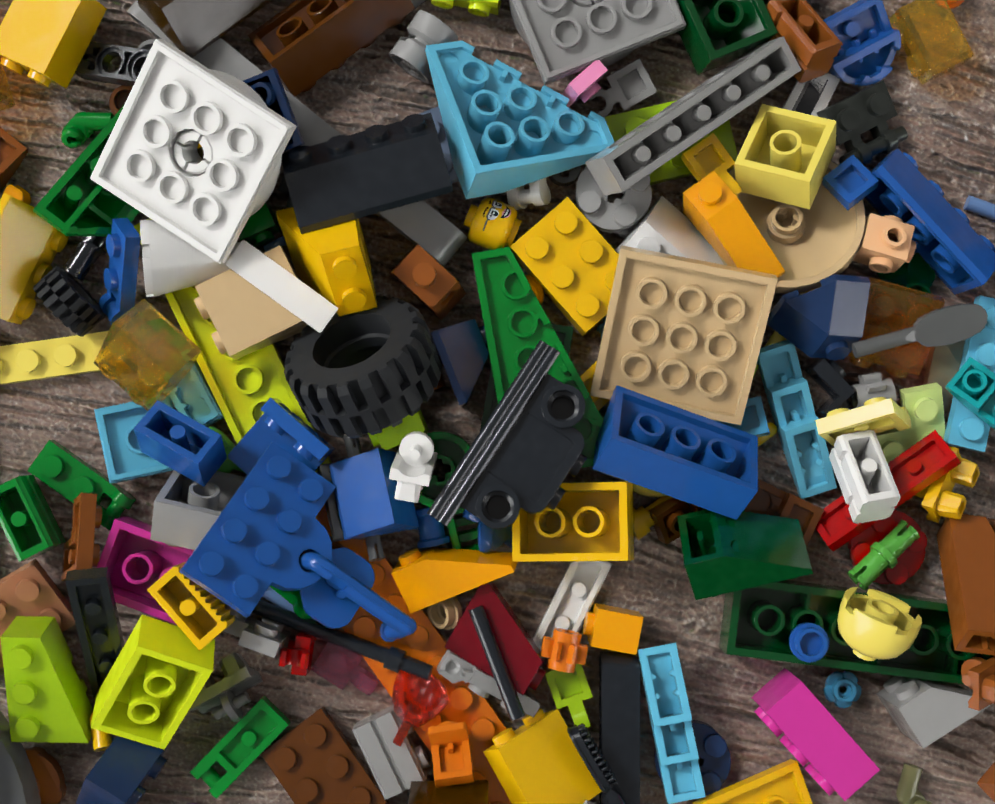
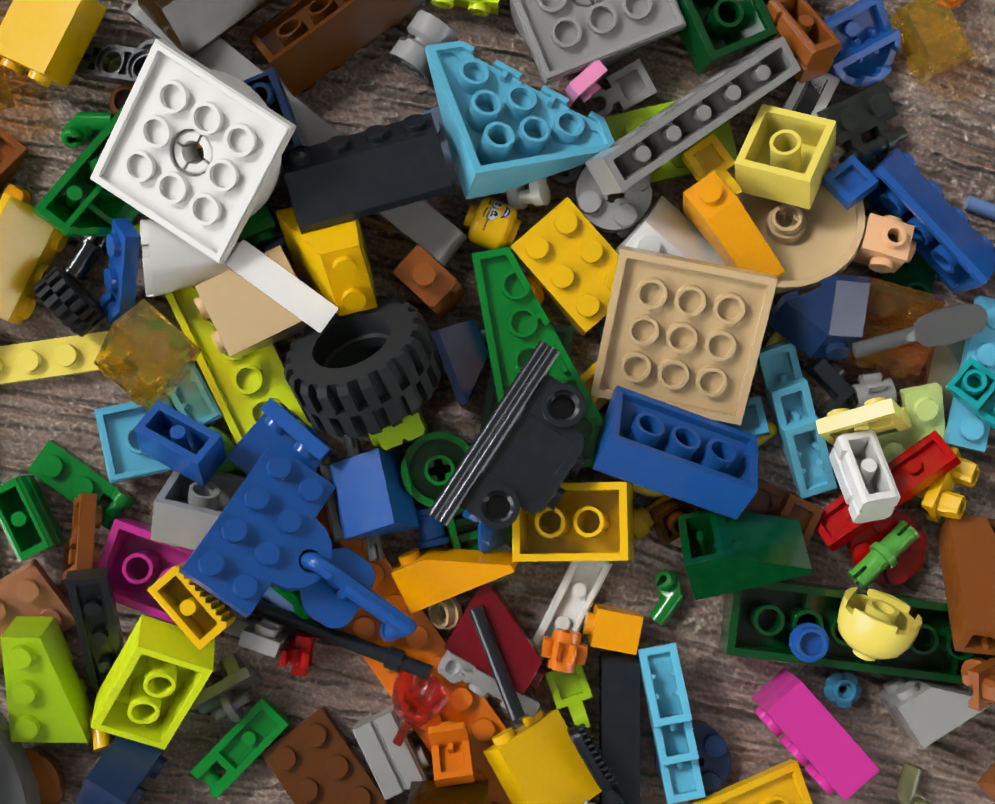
clear pink plate [311,642,380,696] -> none
white hips [389,431,438,503] -> none
none -> green arm [649,570,683,627]

